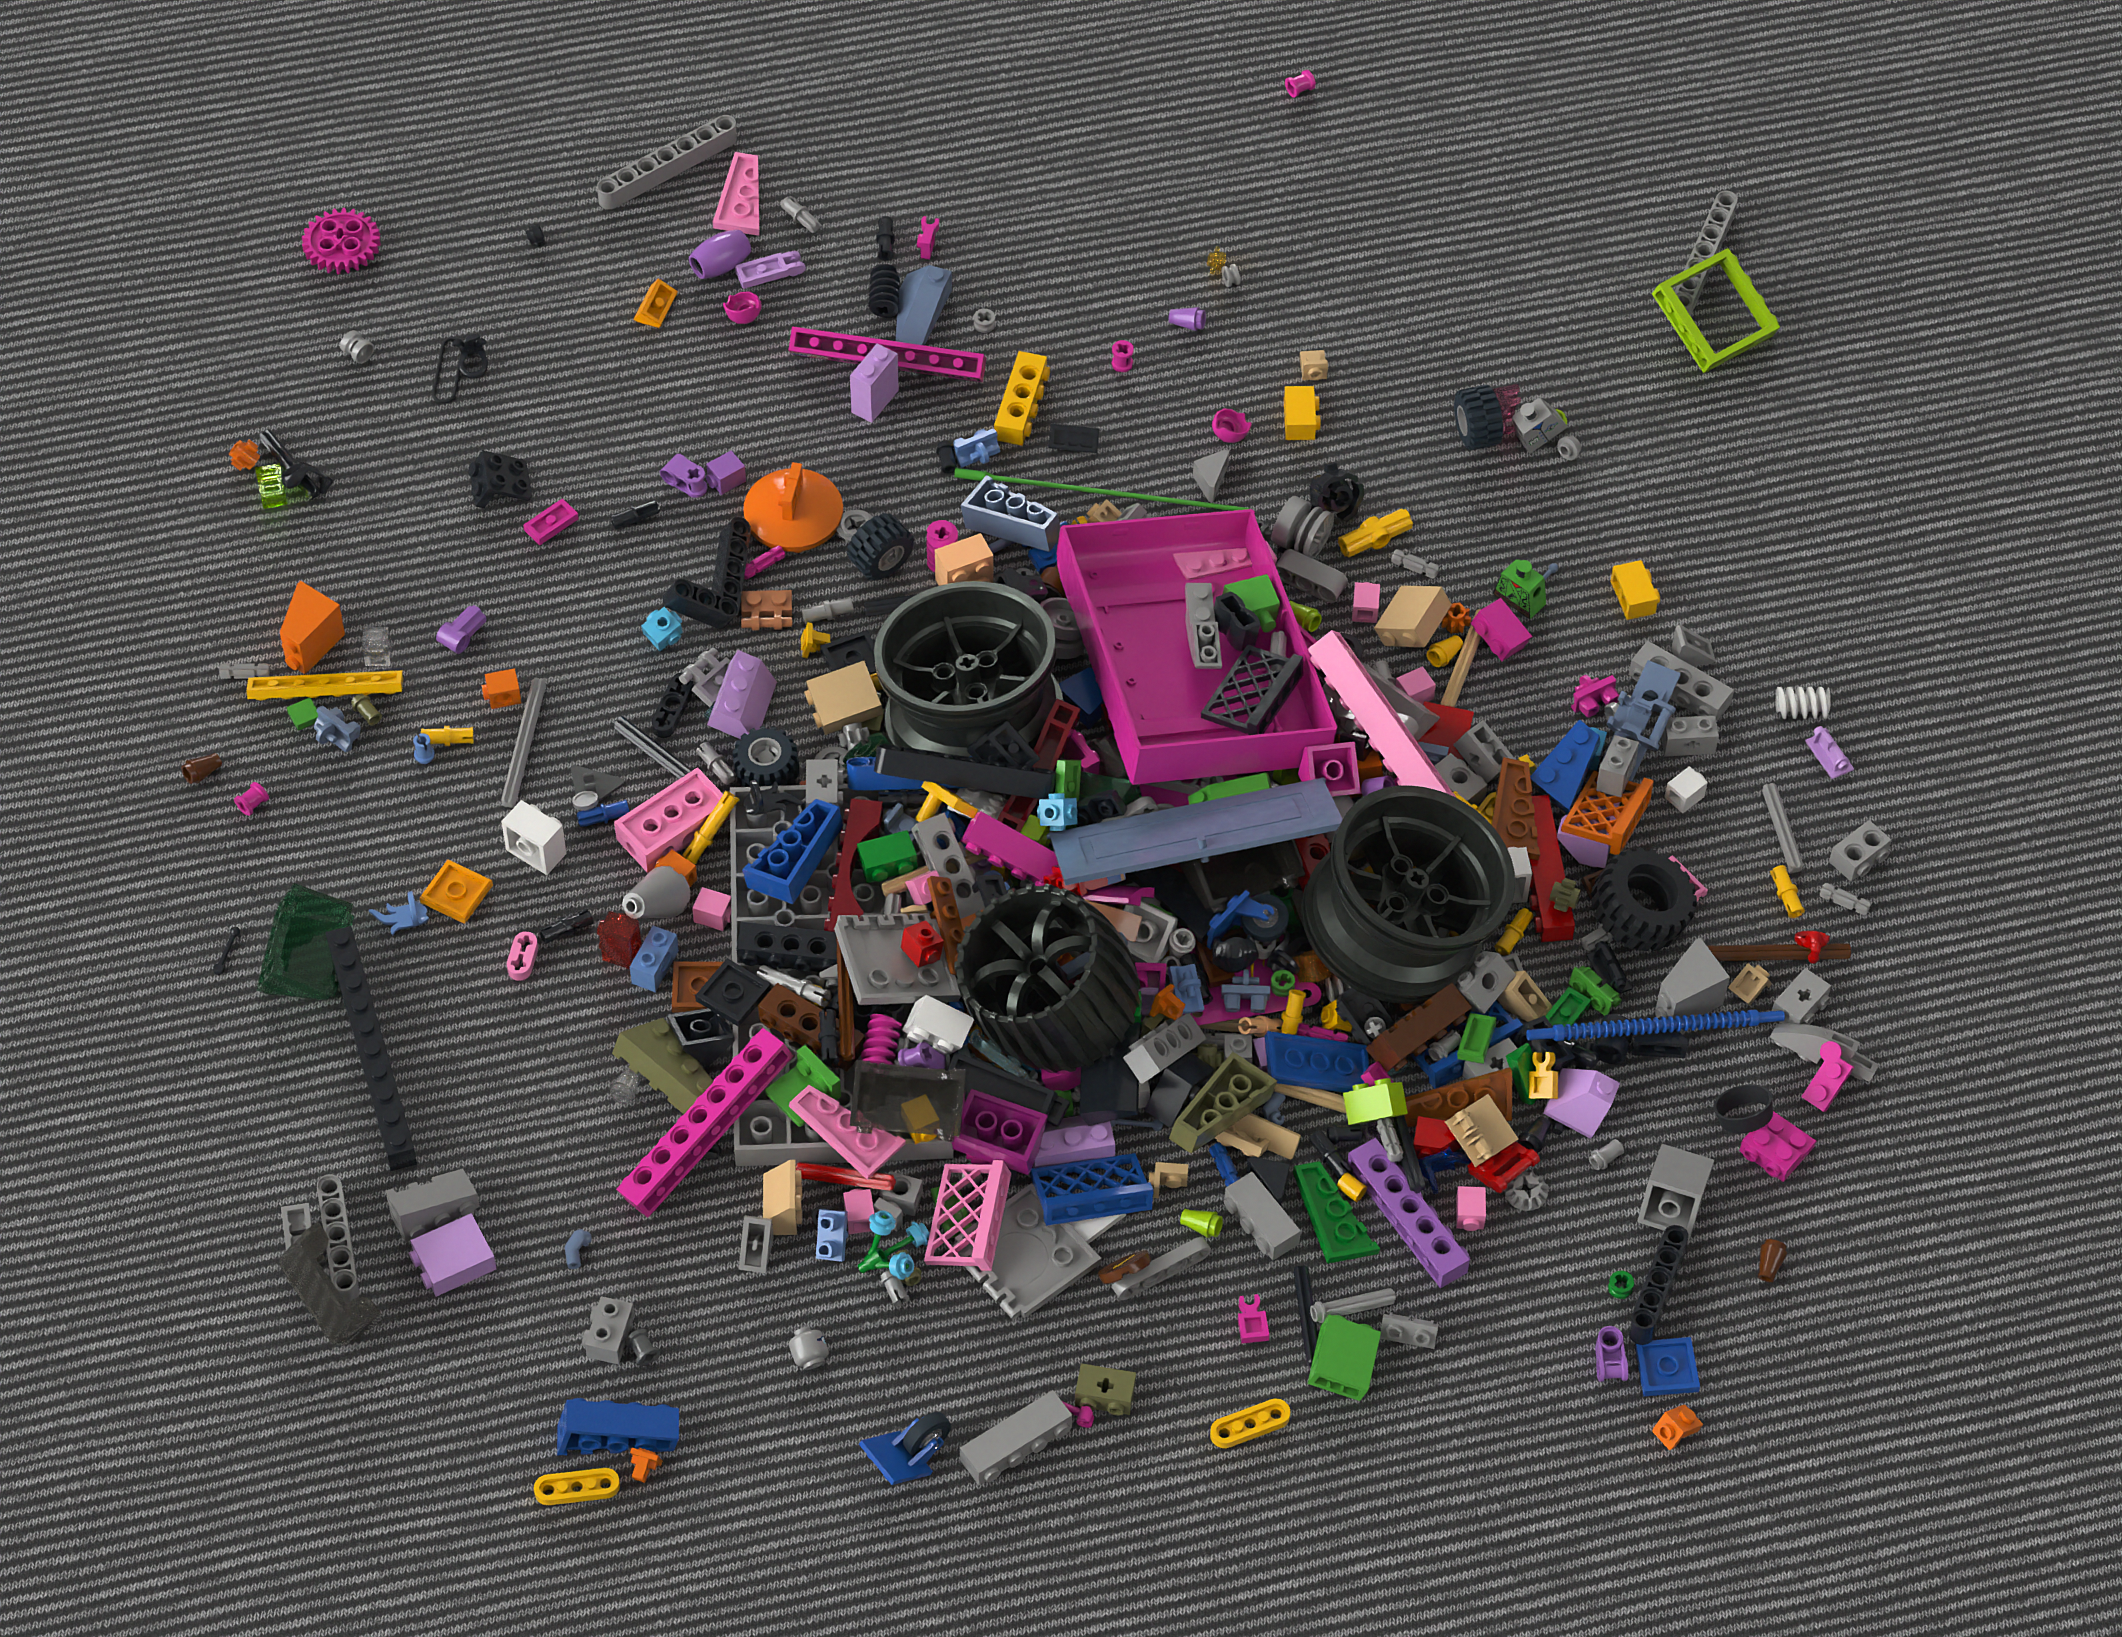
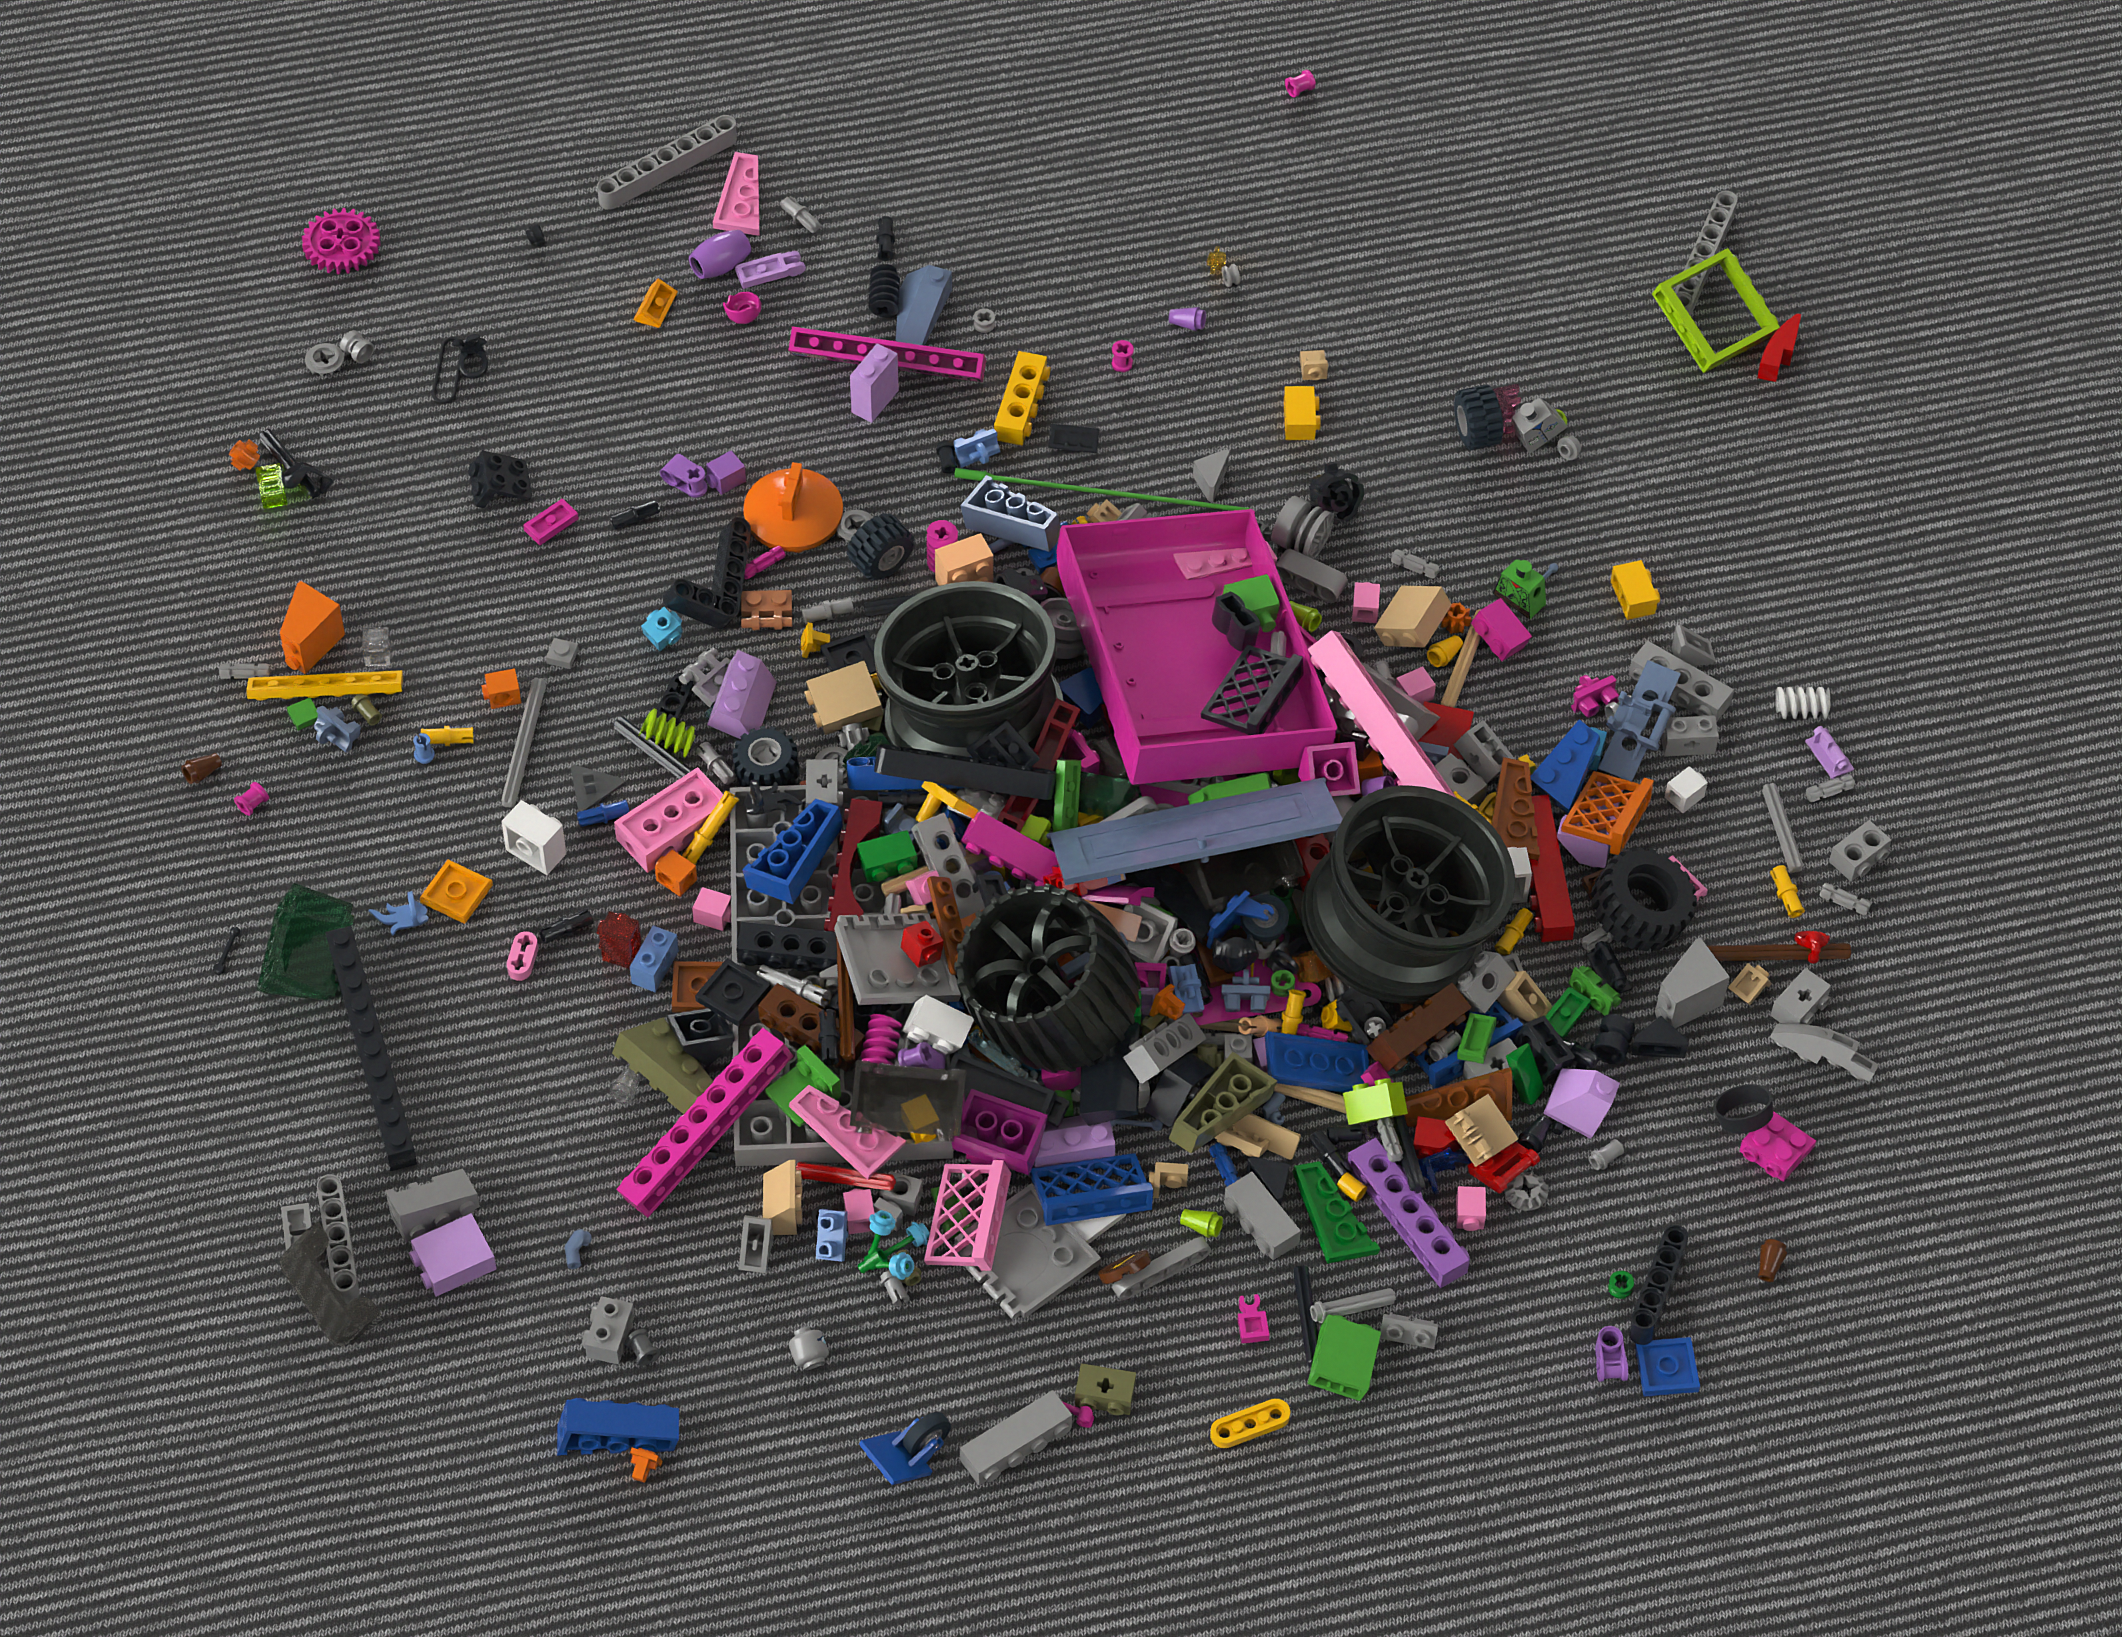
medium lavender piece [436,605,486,654] -> none
yellow plate [534,1468,620,1505] -> none
light grey piece [572,791,599,811] -> none
light grey cone [622,866,690,918] -> none
dark pink plate [917,216,939,260] -> none
medium azure brick [1037,793,1077,831] -> none
black slope [1076,789,1128,827] -> none
light grey slope [1185,583,1222,669] -> none
dark pink hair [1212,408,1252,443] -> none
yellow piece [1338,508,1413,557] -> none
blue hose [1526,1009,1785,1041] -> none
yellow plate [1529,1052,1558,1099] -> none
olive gear [1549,878,1581,912] -> none
light grey brick [1596,735,1639,797] -> none
light grey slope [1637,1144,1714,1239] -> none
orange bracket [1652,1404,1703,1450] -> none
dark pink hinge [1801,1041,1855,1112] -> none
none -> light grey gear [305,343,344,377]
none -> light grey plate [546,638,579,669]
none -> lime piece [638,708,696,758]
none -> red slope [1757,314,1802,382]
none -> light grey axle [1805,774,1855,802]

